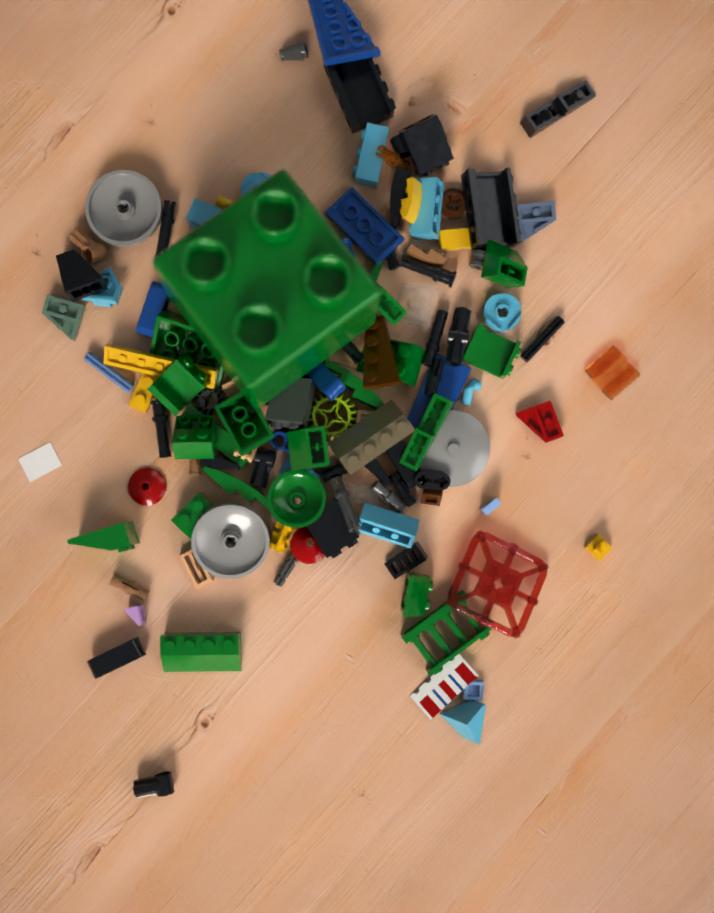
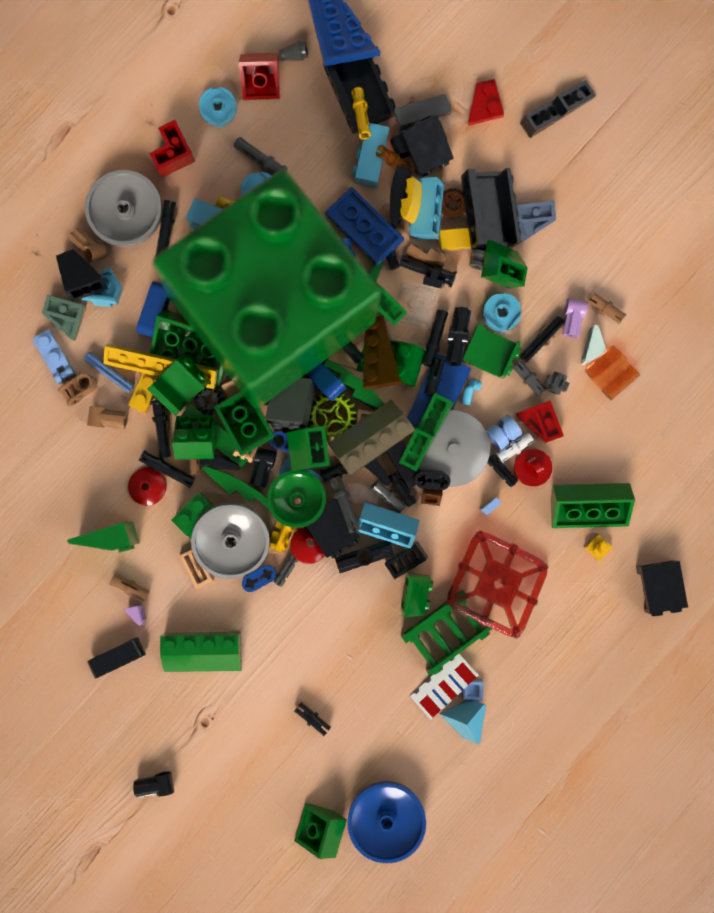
white sticker [18,442,62,482] -> none
none -> light blue plate [32,330,76,385]
none -> medium nougat piece [58,374,97,406]
none -> medium nougat piece [87,406,128,429]
none -> black pin [139,450,196,488]
none -> red brick [149,120,195,178]
none -> medium azure plate [199,87,237,128]
none -> dark grey pin [234,137,288,175]
none -> red slope [239,53,280,100]
none -> blue beam [242,565,277,592]
none -> black pin [294,702,332,737]
none -> green slope [294,803,347,859]
none -> black piece [335,541,395,573]
none -> blue dish [348,781,426,864]
none -> yellow pin [352,87,371,140]
none -> dark grey tile [393,94,452,129]
none -> black tile [423,267,446,288]
none -> red wing [468,79,504,126]
none -> light blue wheel [486,414,522,450]
none -> black axle [487,454,518,487]
none -> white pin [496,432,534,463]
none -> dark grey pin [513,360,547,397]
none -> red tile [514,449,553,486]
none -> dark grey gear [544,372,570,395]
none -> green slope [551,483,635,528]
none -> lavender piece [562,298,588,338]
none -> light aqua slope [581,325,607,365]
none -> medium nougat pin [588,293,626,324]
none -> black panel [636,560,688,616]

